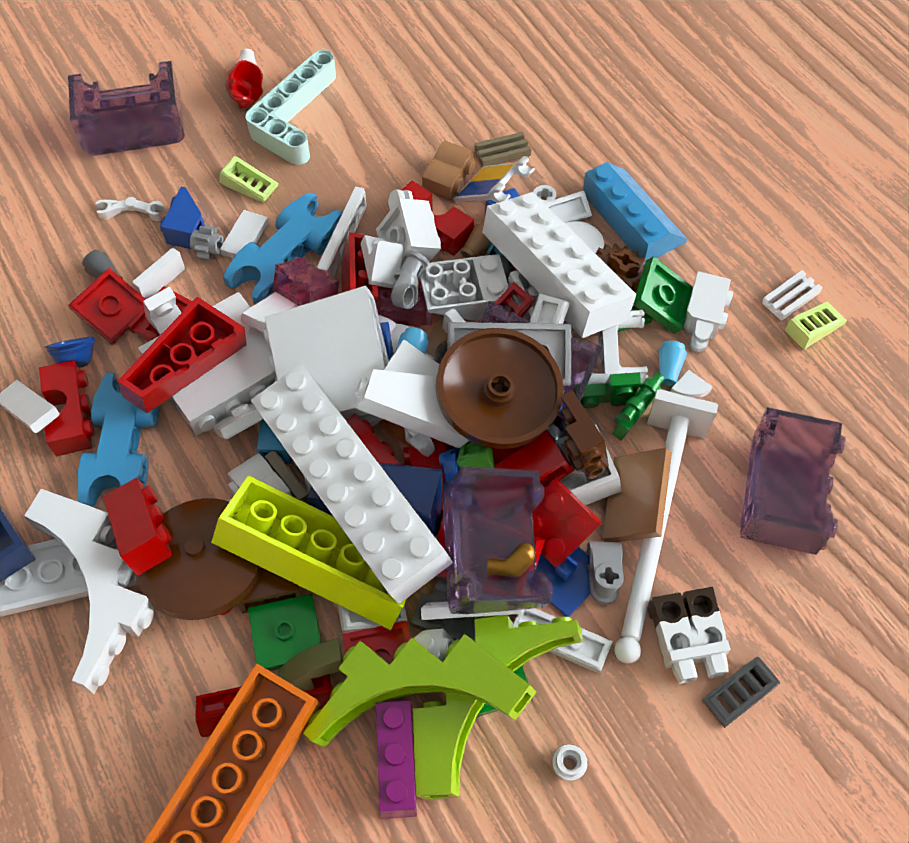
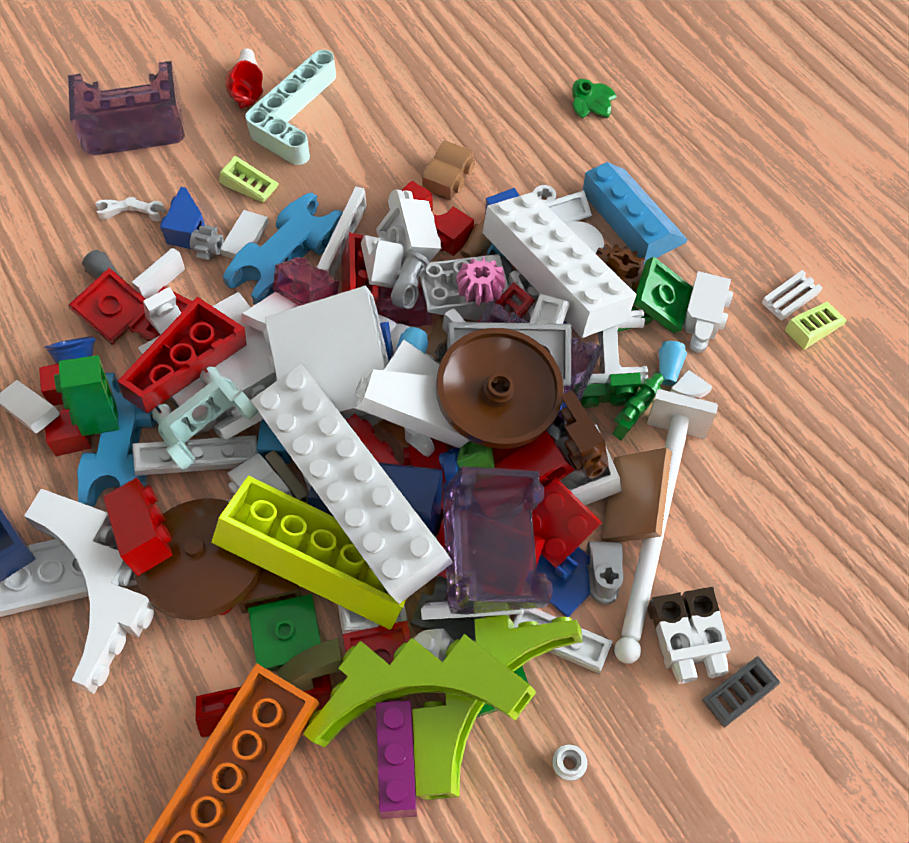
flag [453,156,535,203] -> none
dark tan tile [475,132,531,167] -> none
pearl gold arm [487,543,535,577] -> none
clear purple windscreen [739,407,846,555] -> none
none -> green brick [54,355,119,436]
none -> white tile [133,435,258,476]
none -> light aqua connector [152,367,258,471]
none -> bright pink gear [456,257,506,306]
none -> green plate [572,79,617,118]

